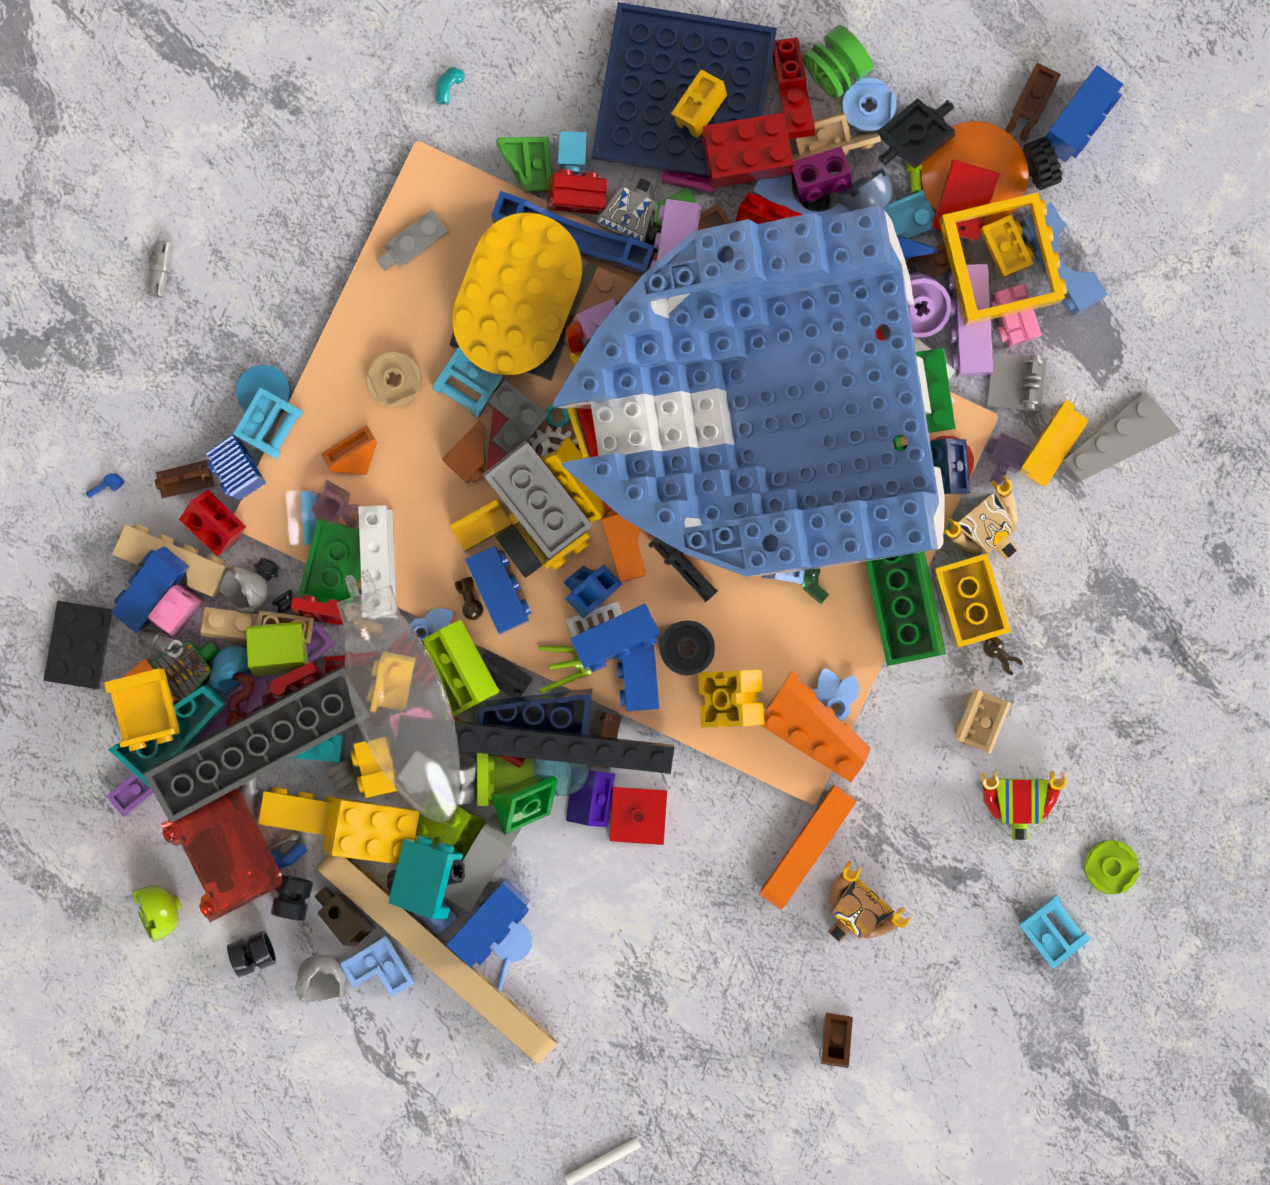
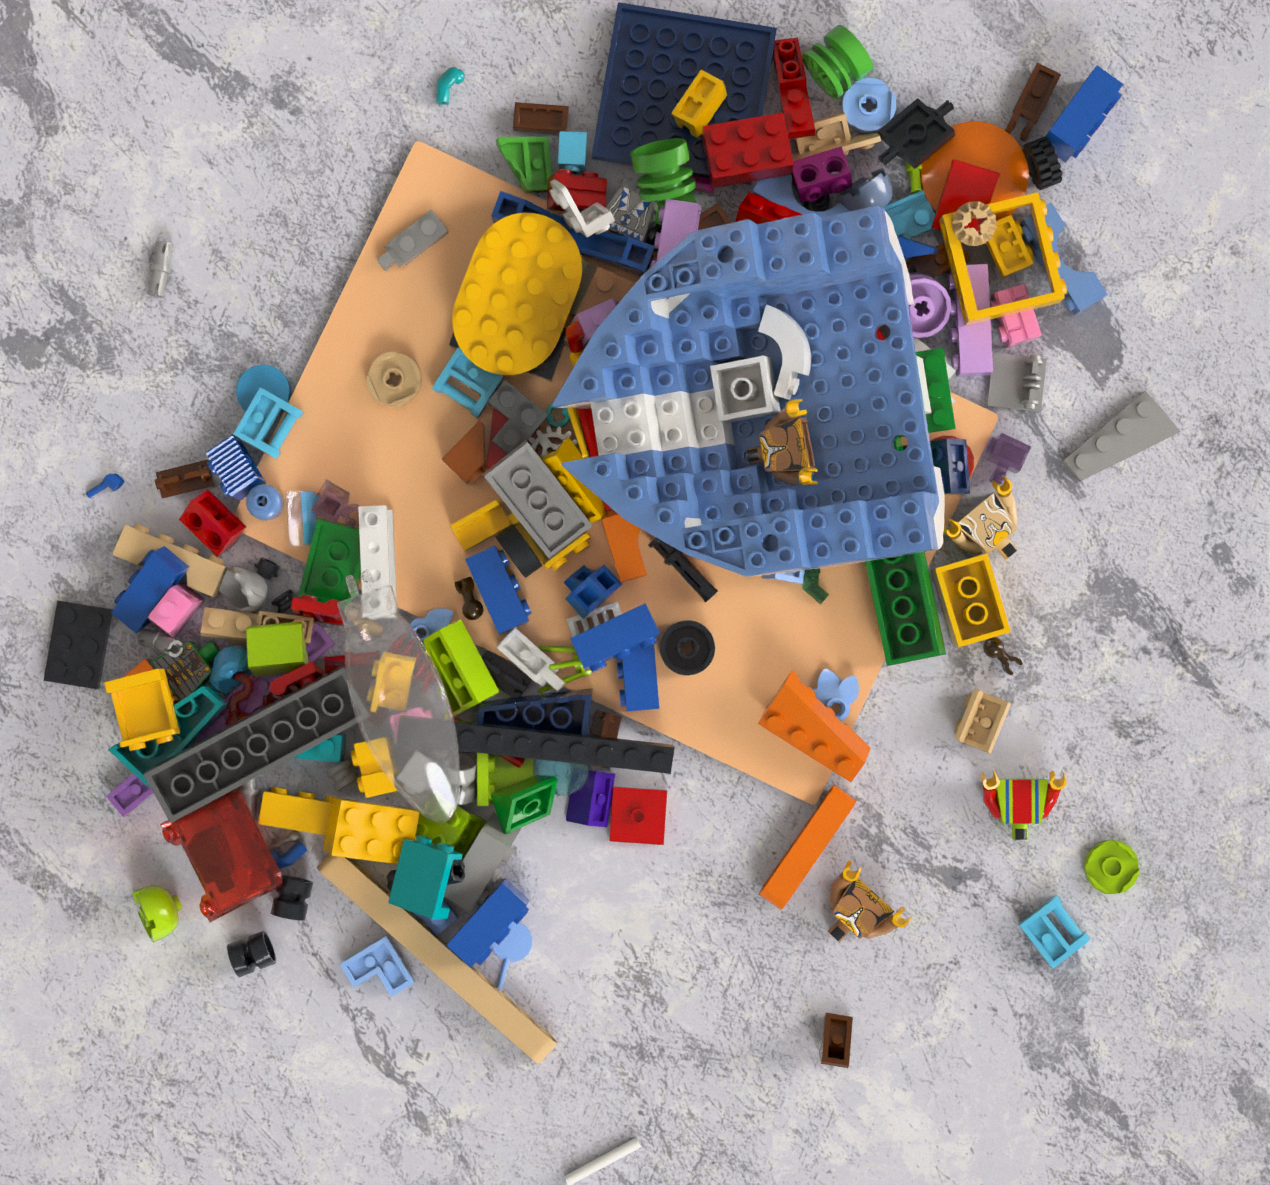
light grey hair [295,955,347,1002] -> none
dark brown torso [315,886,376,946] -> none
orange slope [321,425,377,475] -> none
yellow brick [698,669,764,728] -> none
yellow panel [1018,400,1088,487] -> none
none -> medium blue head [246,484,284,521]
none -> white hinge [496,628,565,692]
none -> reddish brown plate [513,102,569,134]
none -> white bracket [549,179,615,237]
none -> bright green wheel [630,138,696,202]
none -> white brick [710,356,780,423]
none -> torso [747,399,818,486]
none -> white arch [758,305,811,400]
none -> tan gear [952,201,997,246]

